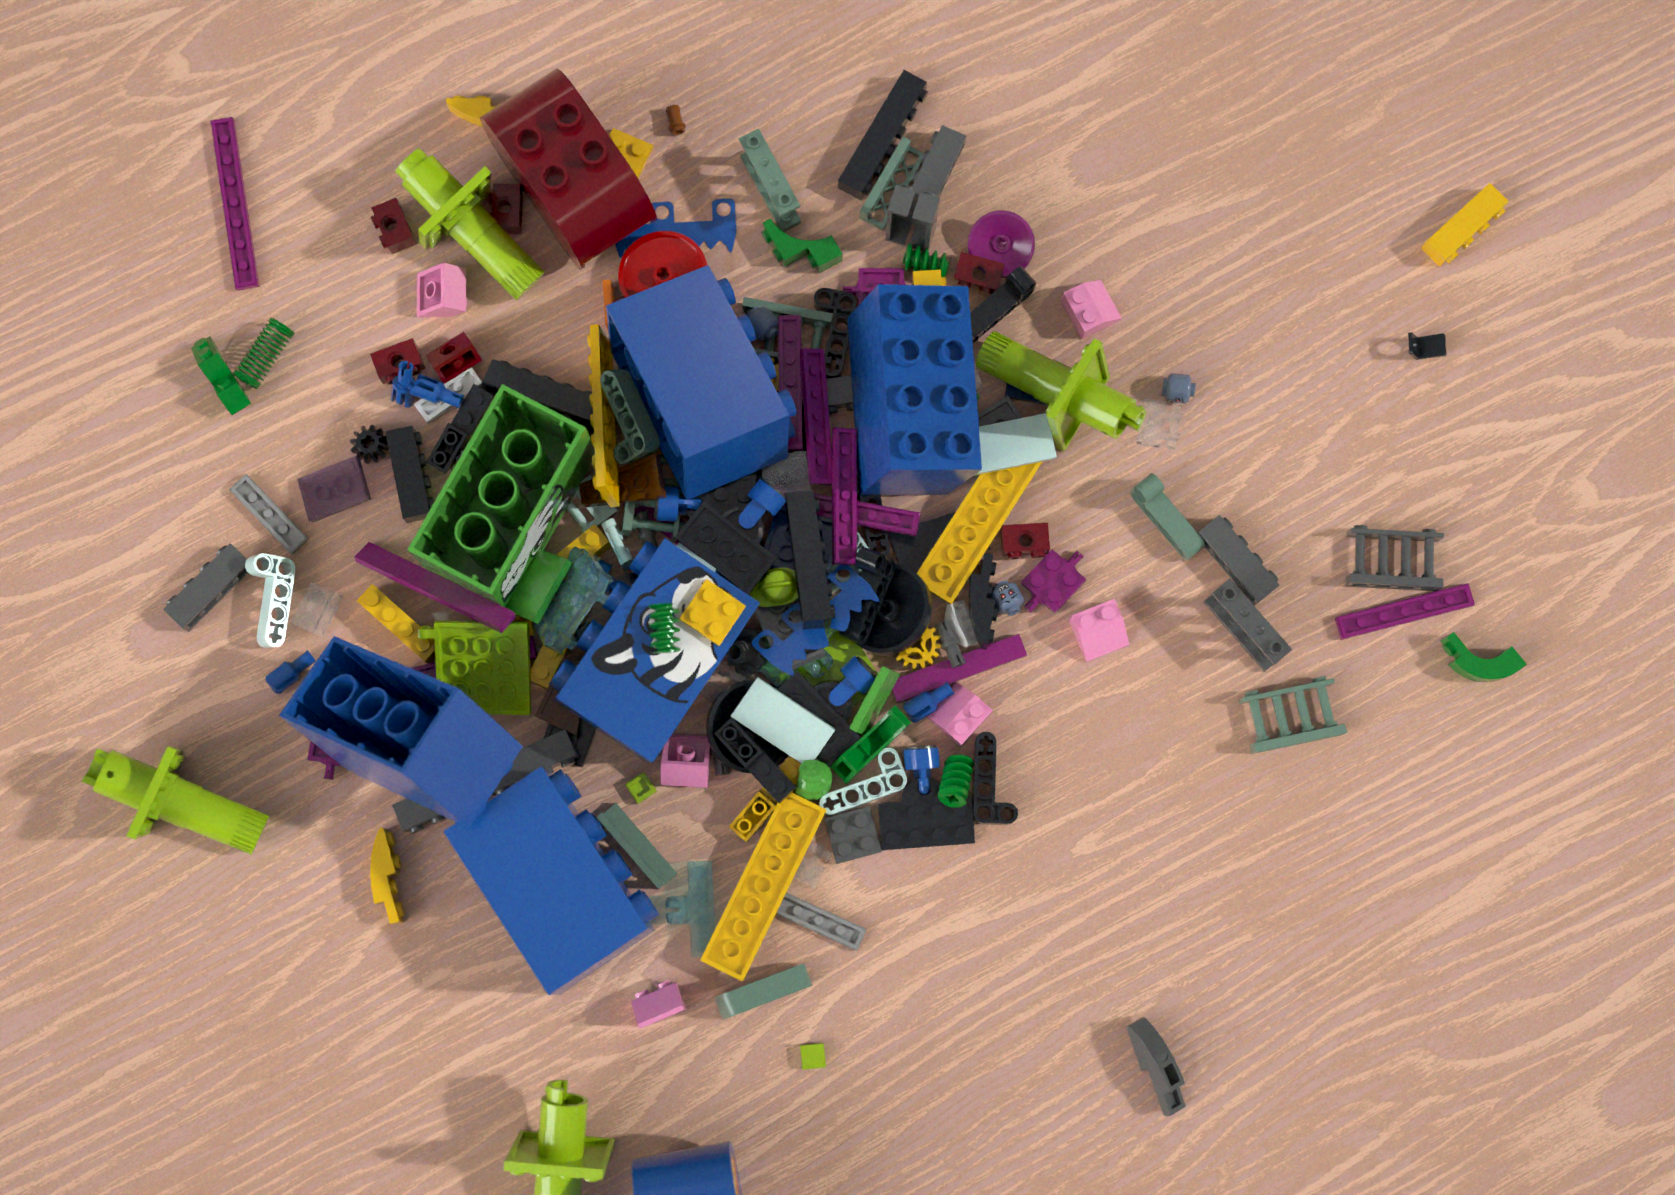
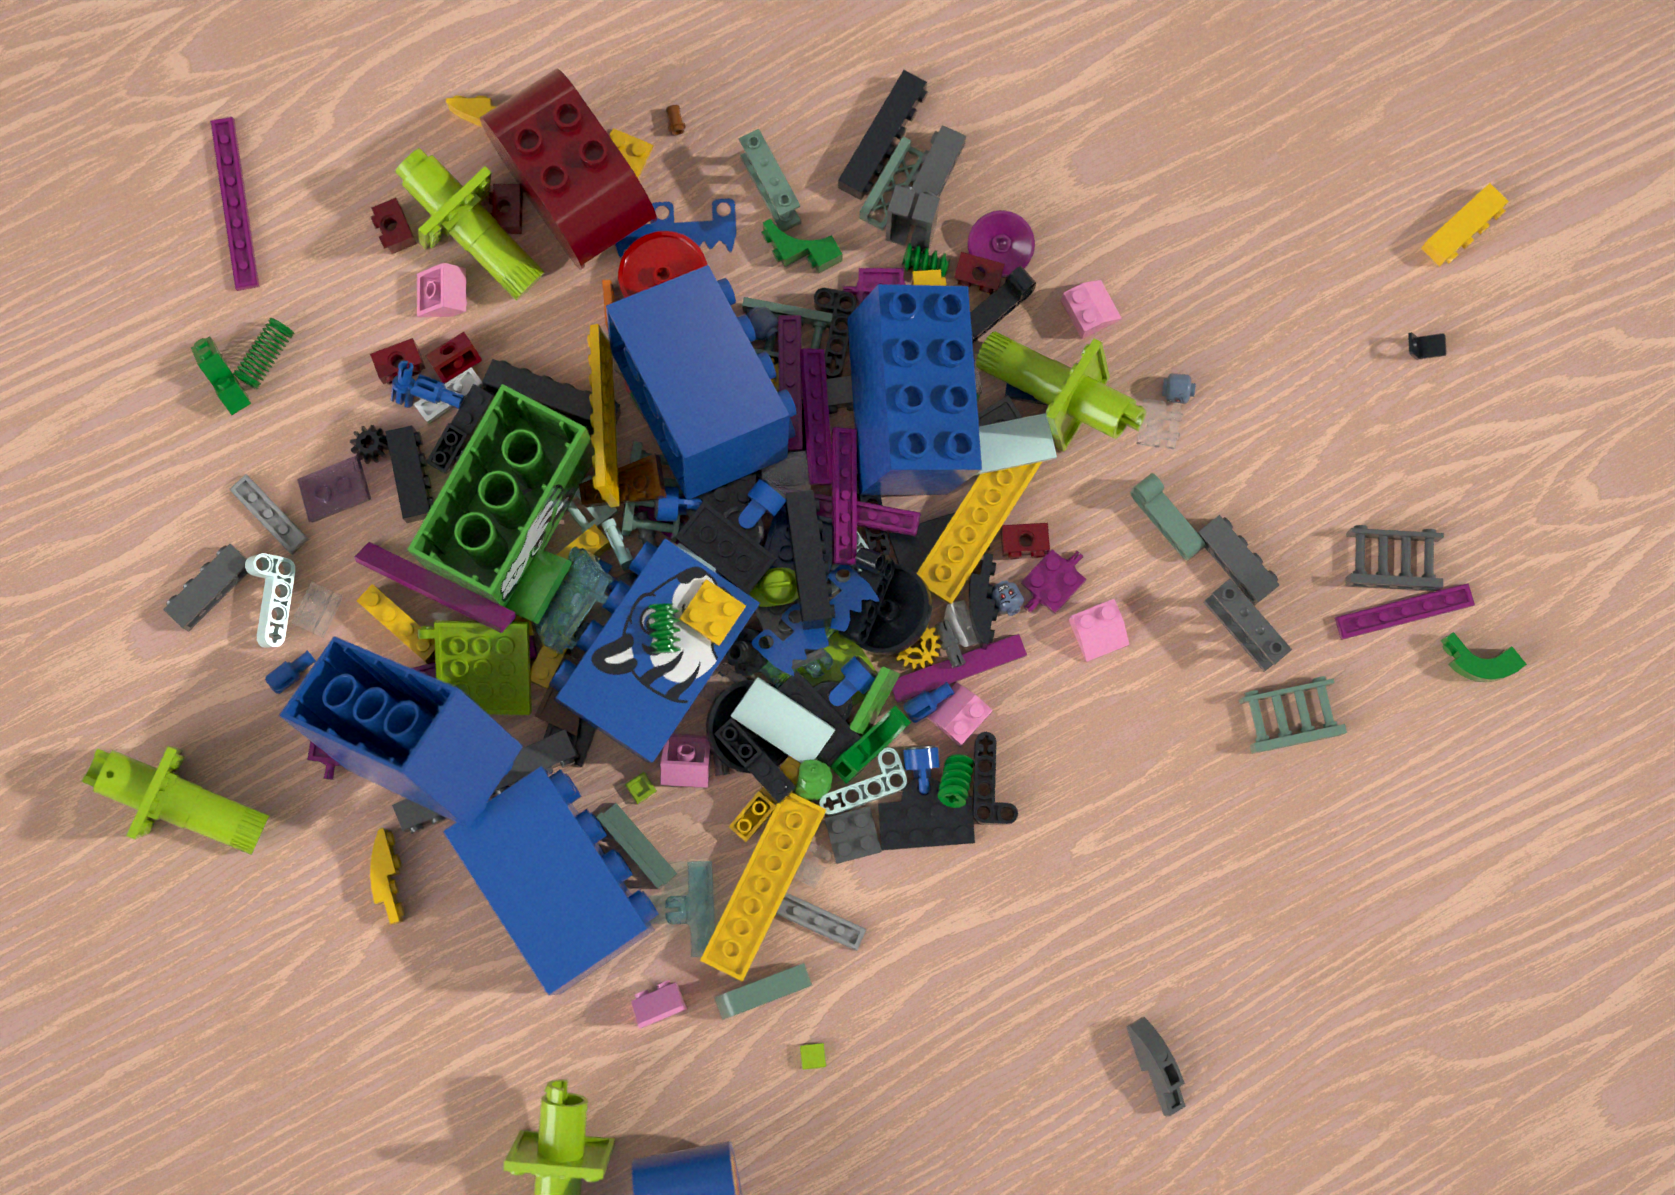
sand green beam [600,369,660,464] -> none

